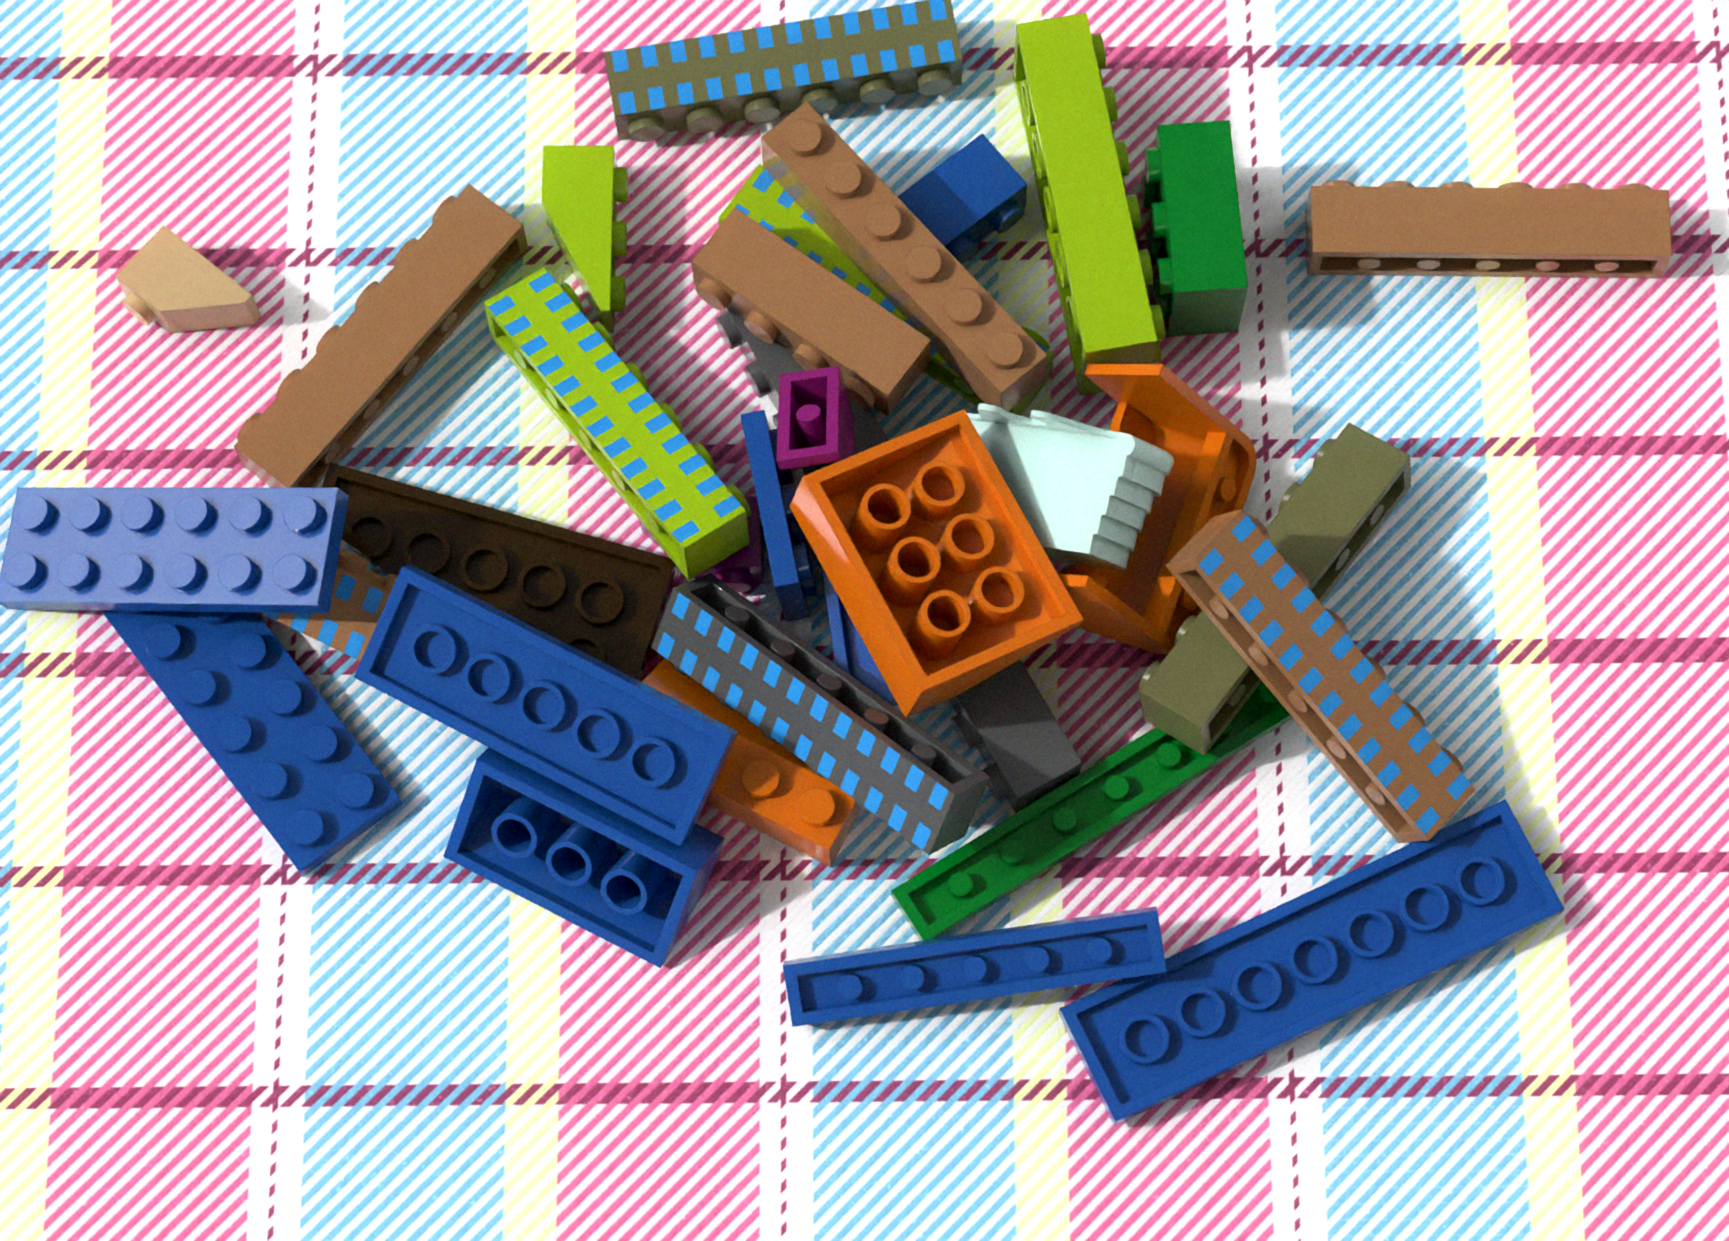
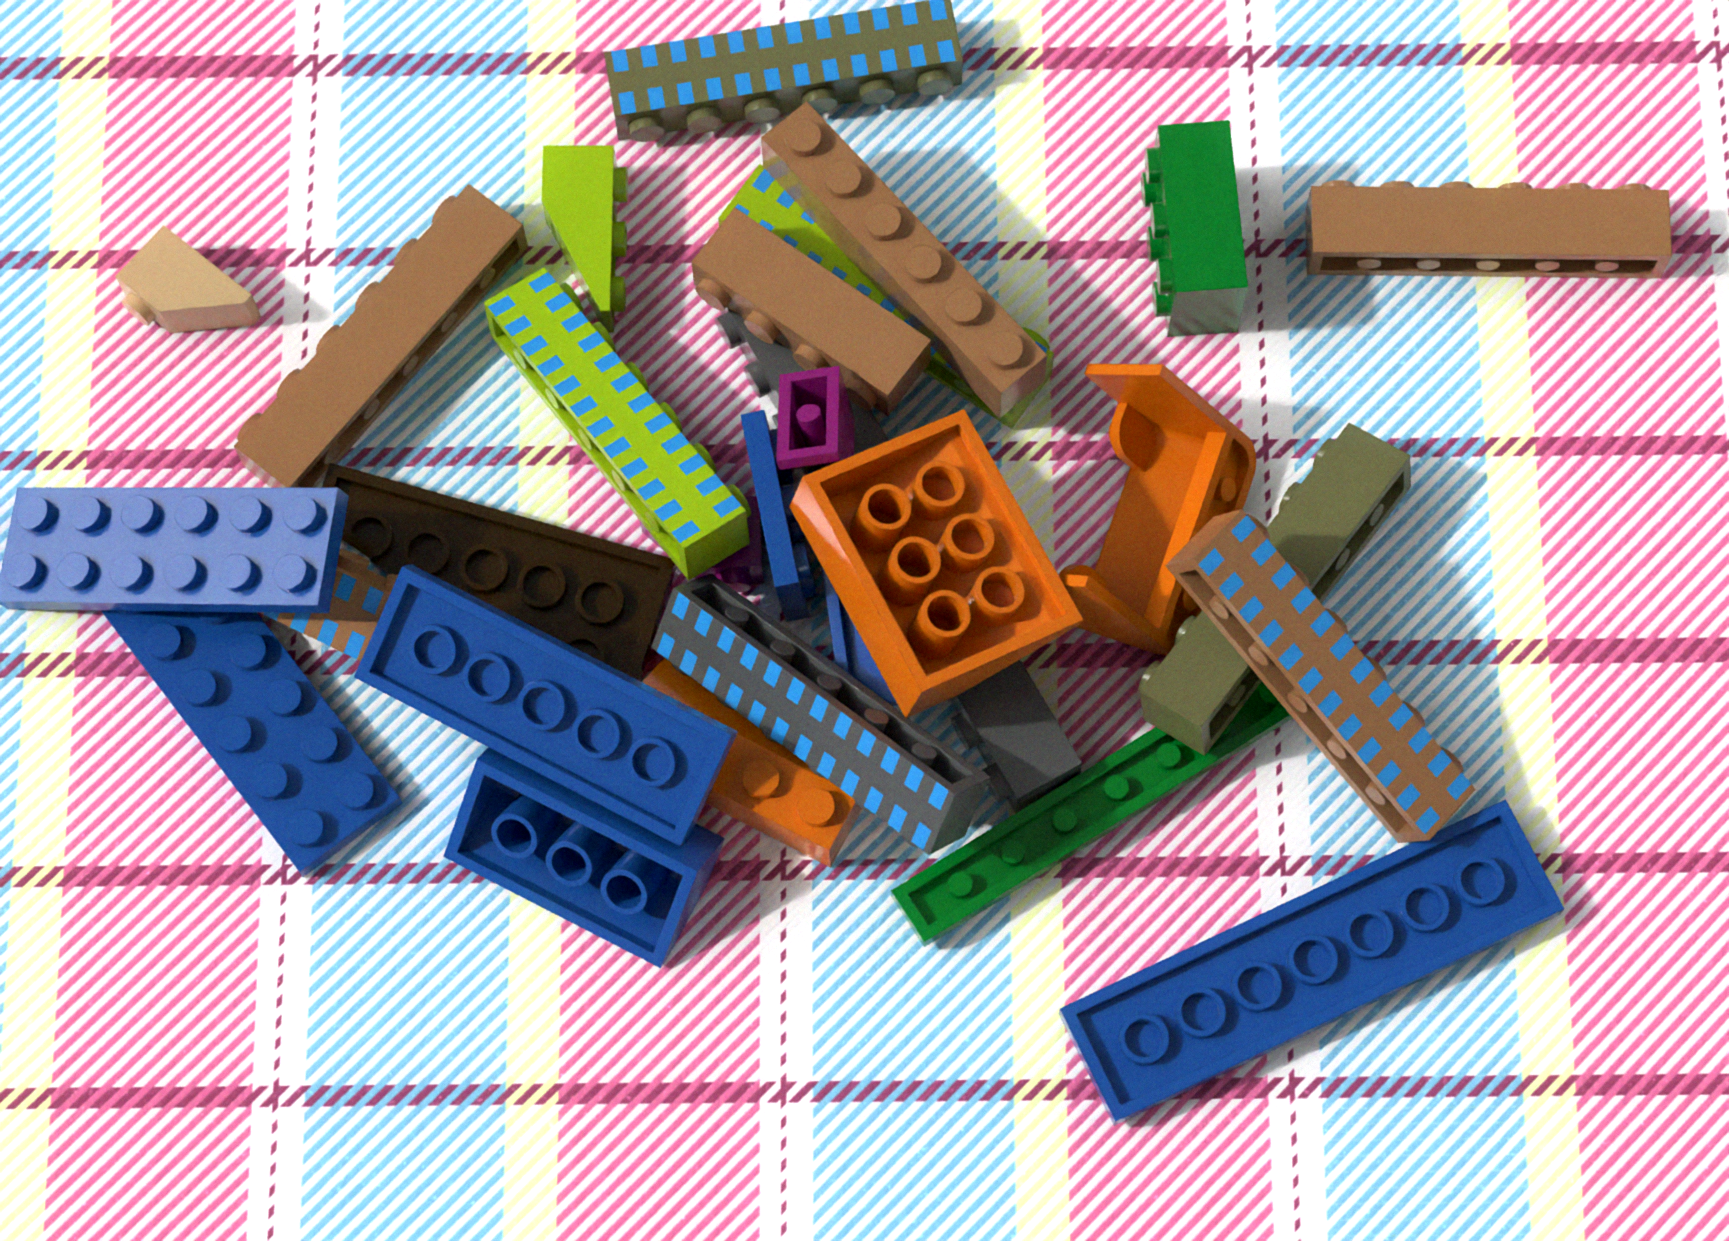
blue plate [783,906,1167,1027] -> none
blue brick [897,133,1027,264] -> none
light aqua piece [967,403,1174,570] -> none
lime brick [1013,13,1165,396] -> none

